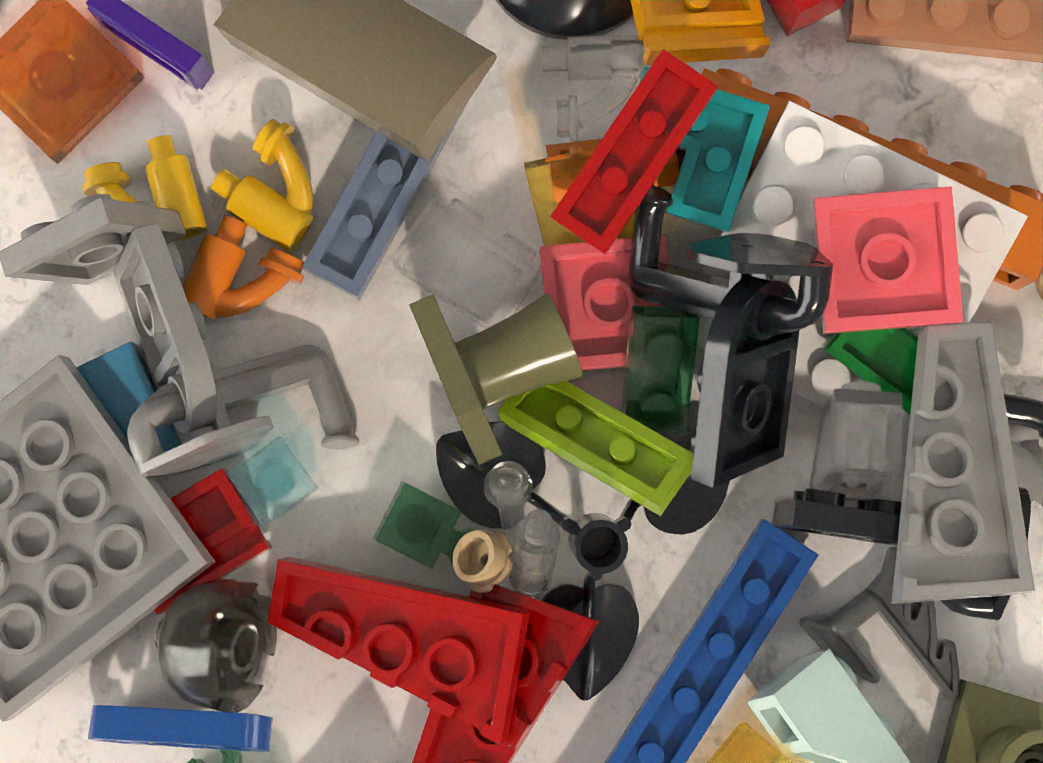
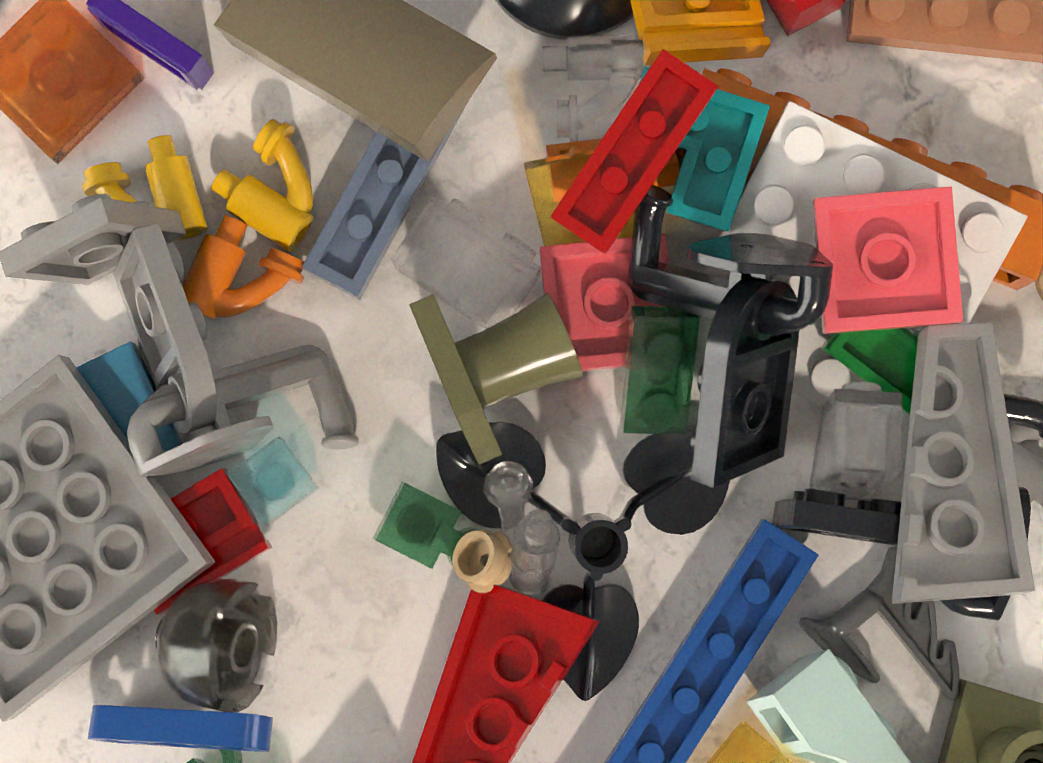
red wing [267,557,530,745] -> none
lime plate [498,381,694,516] -> none

